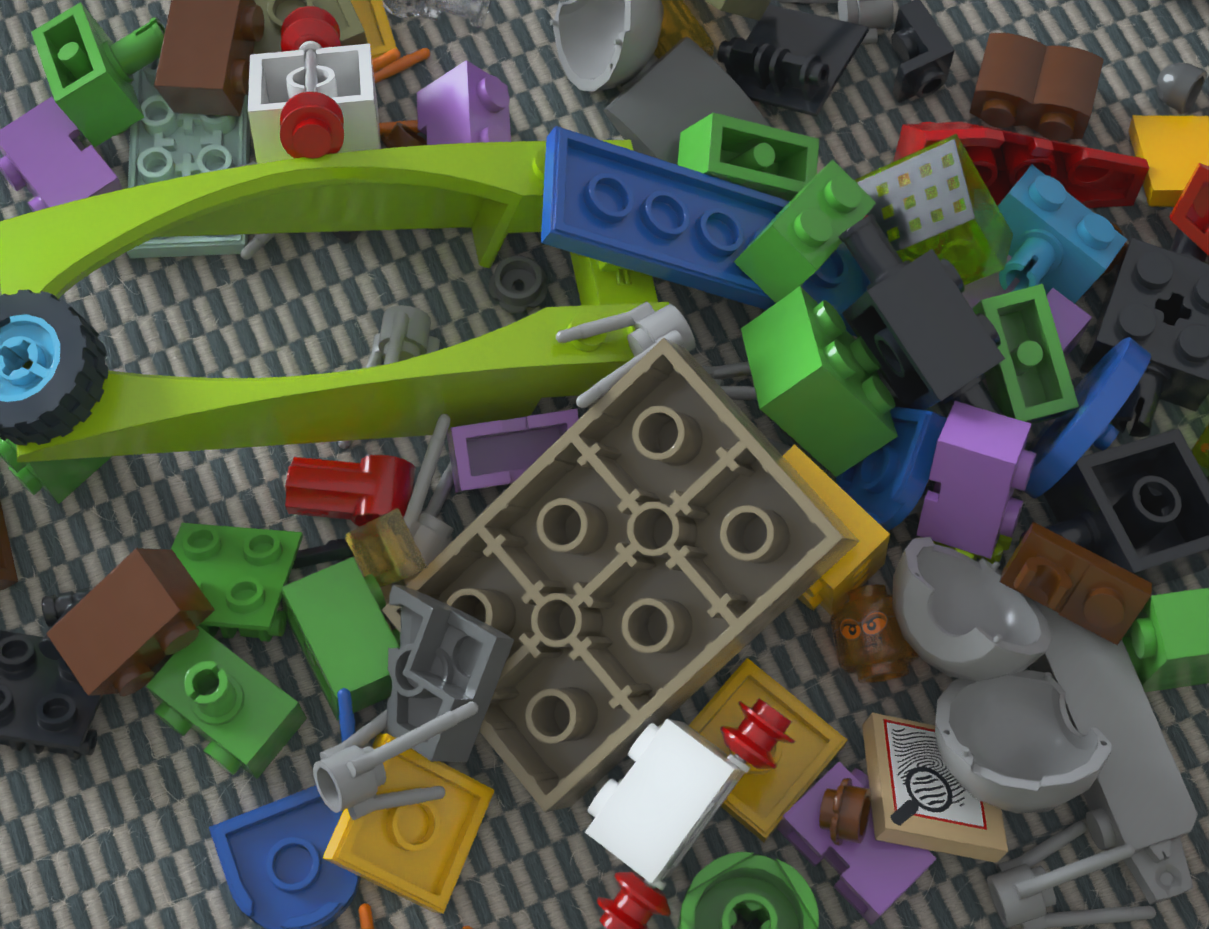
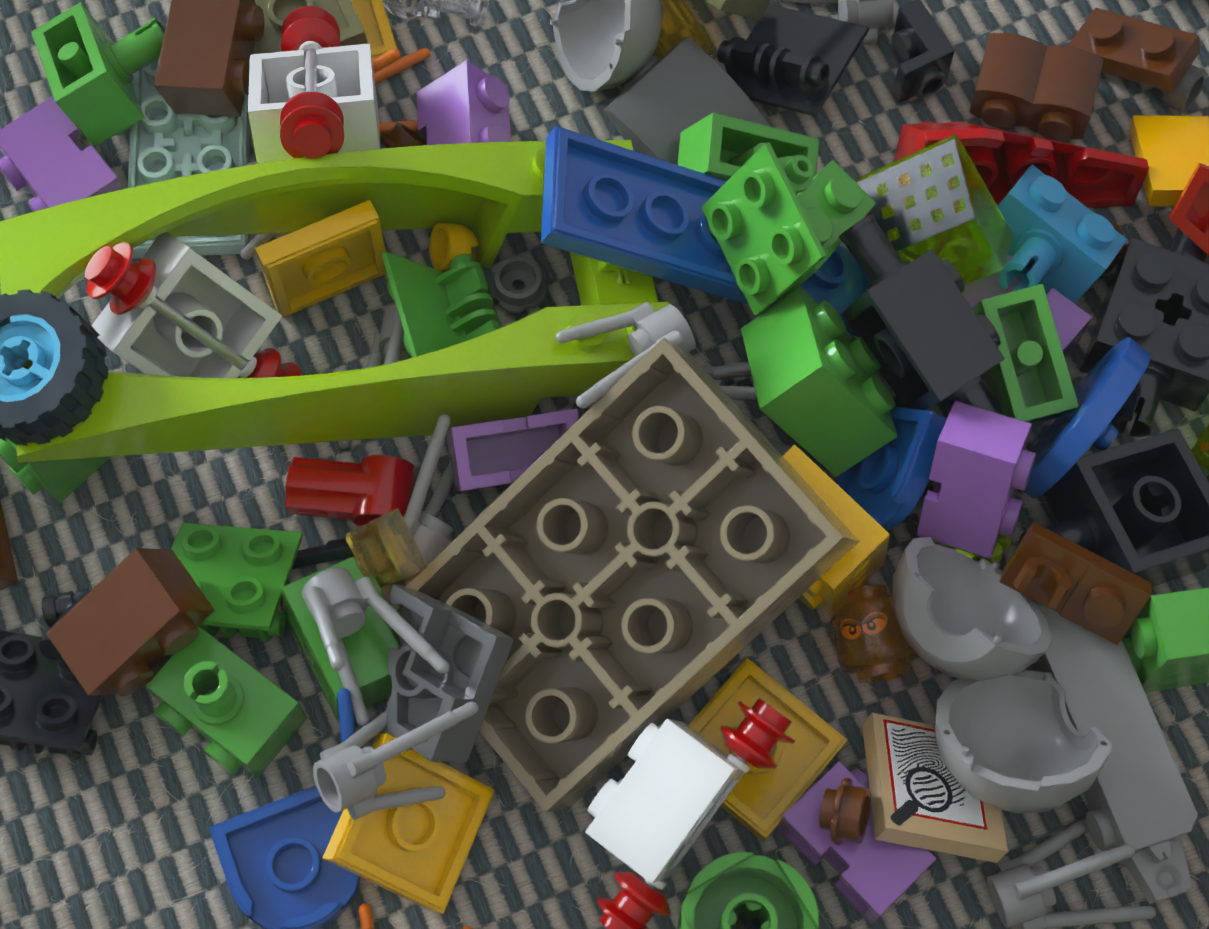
none -> white brick [85,232,301,378]
none -> yellow tile [255,200,387,317]
none -> light grey plant [302,567,450,726]
none -> bright green hinge [381,252,501,358]
none -> yellow hinge [429,223,479,271]
none -> bright green hinge [701,142,827,316]
none -> reddish brown plate [1067,8,1201,92]

